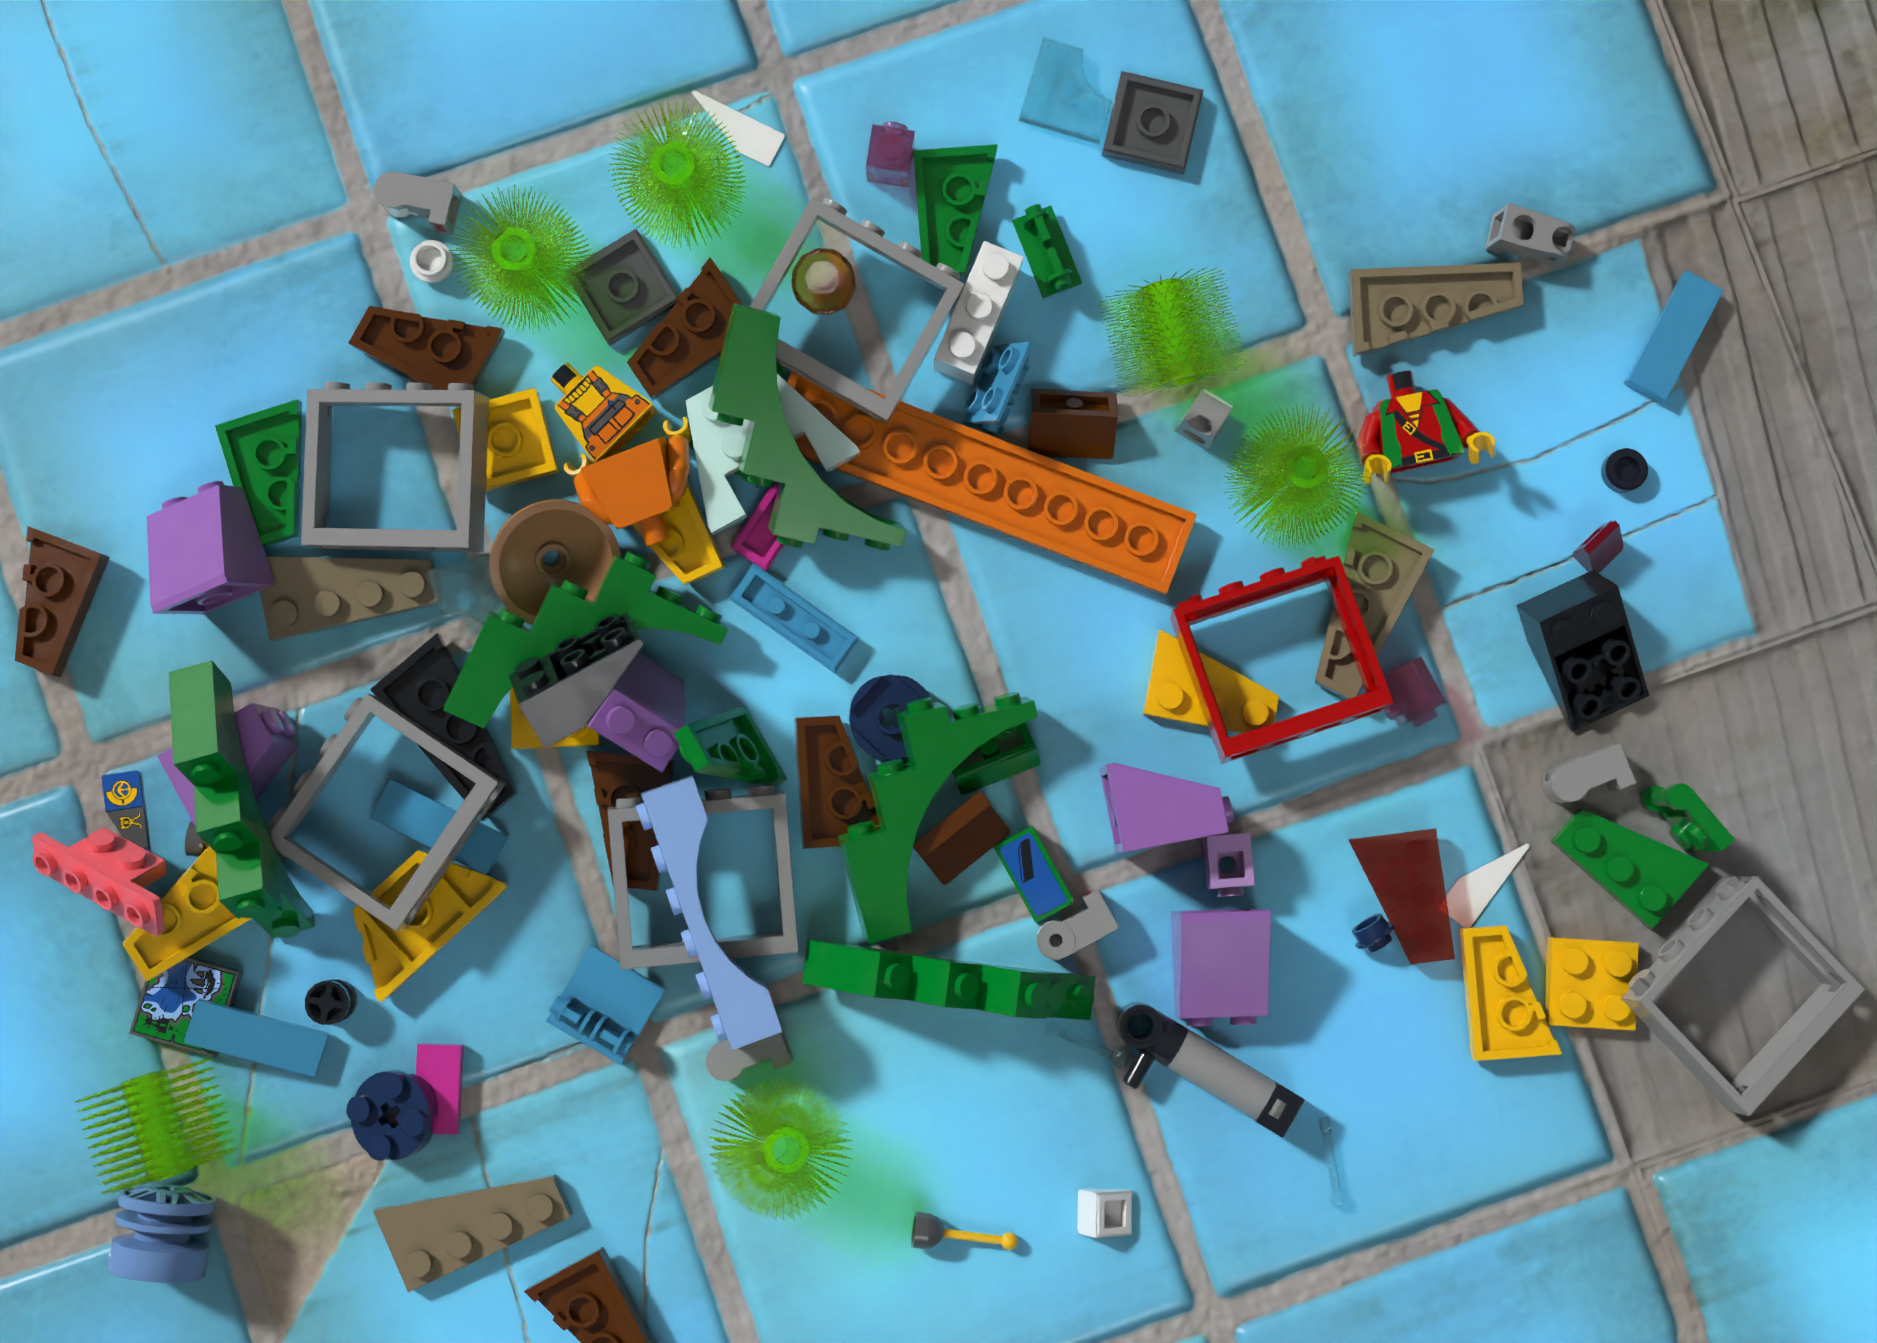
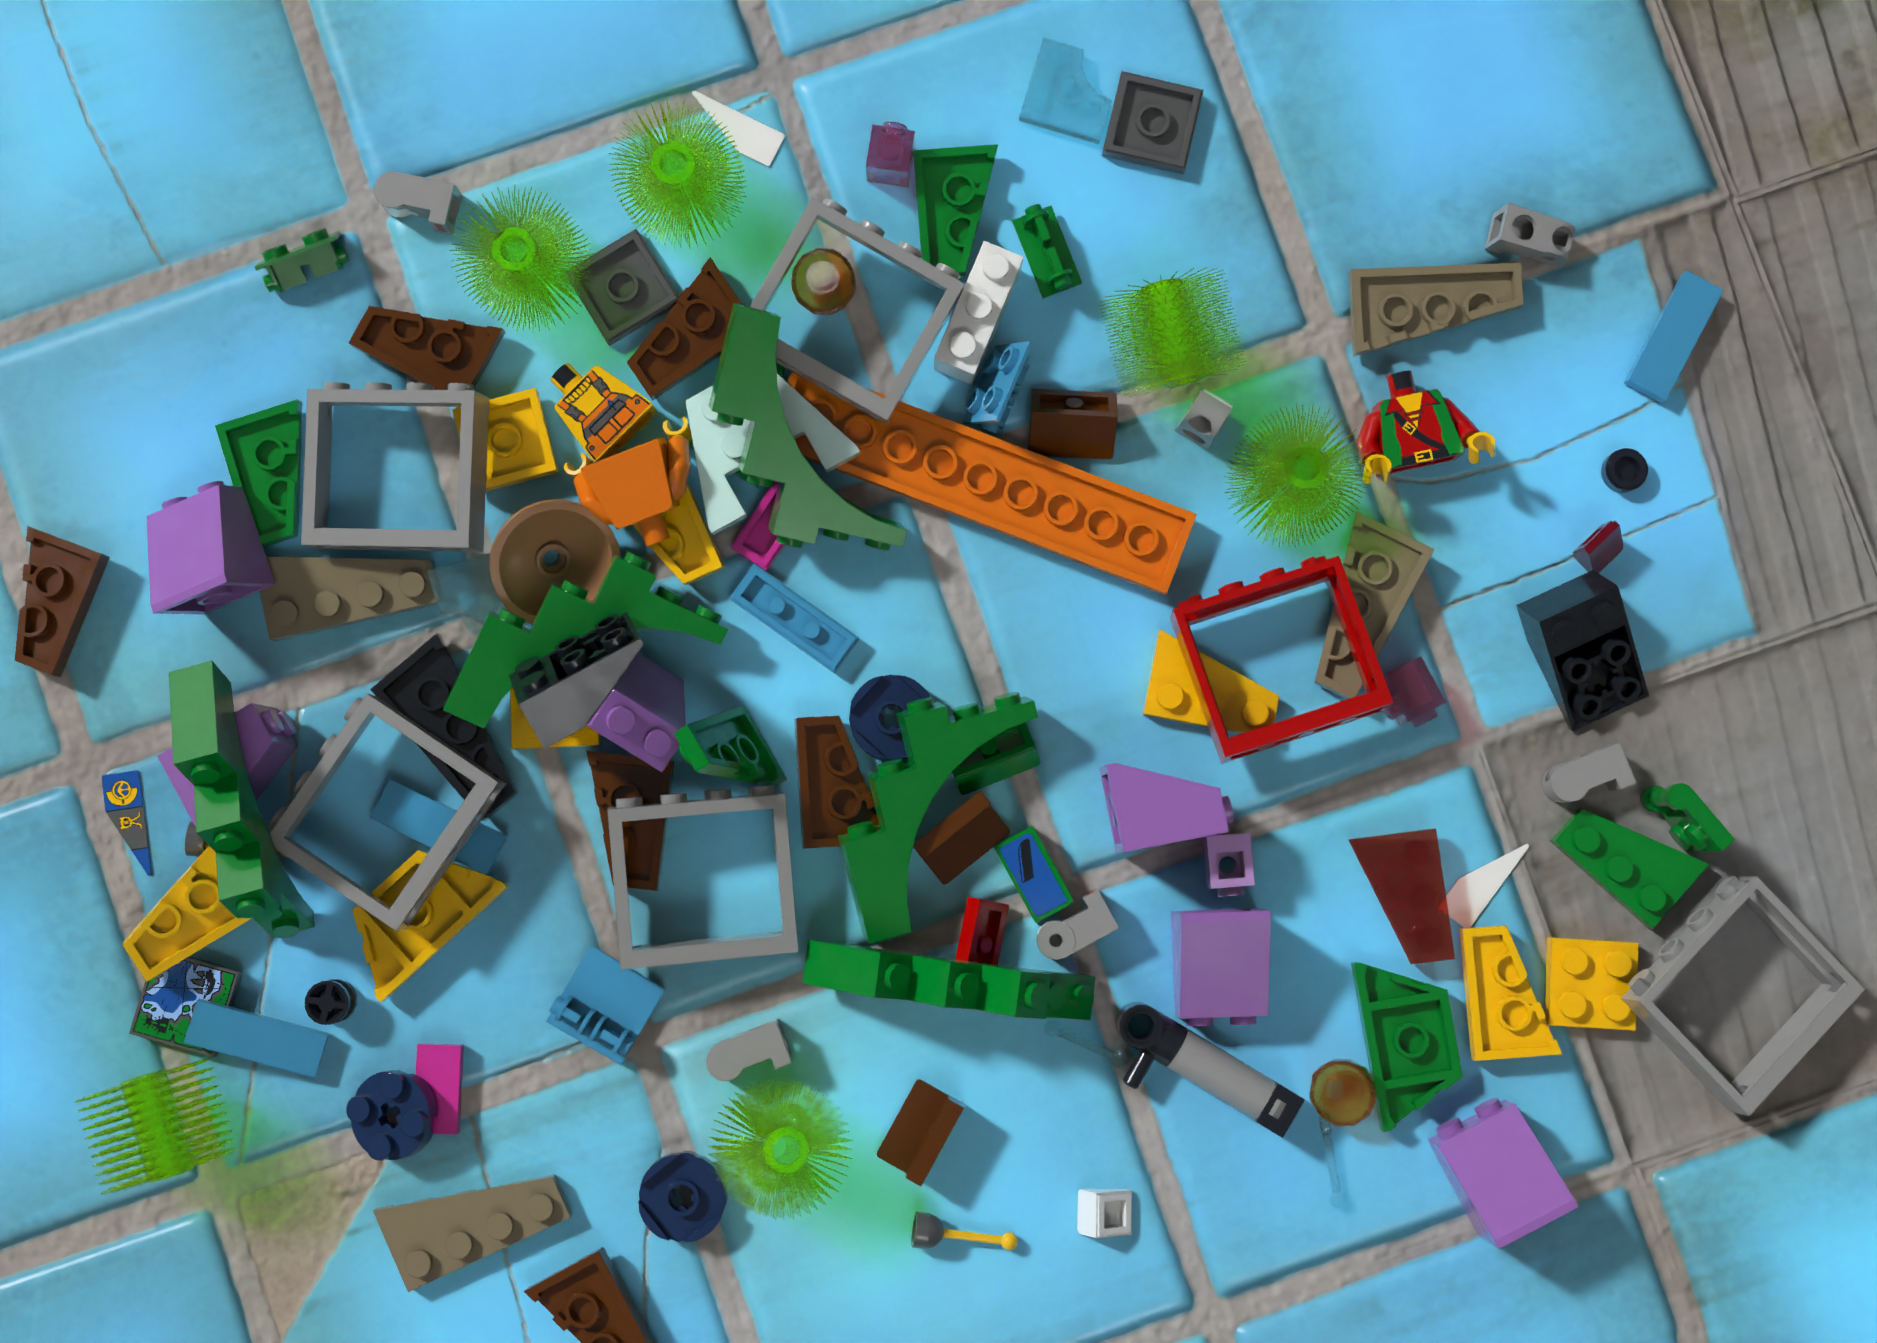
coral bracket [32,828,166,936] -> none
medium blue wheel [108,1184,217,1283] -> none
white plate [410,240,454,283] -> none
light blue arch [636,775,783,1051] -> none
dark blue plate [1352,914,1394,952] -> none
none -> green hinge [255,228,350,293]
none -> dark blue plate [638,1150,728,1242]
none -> reddish brown panel [877,1079,964,1186]
none -> red plate [955,897,1009,965]
none -> clear orange hair [1309,1059,1377,1126]
none -> green wing [1351,962,1463,1132]
none -> medium lavender slope [1428,1098,1579,1249]

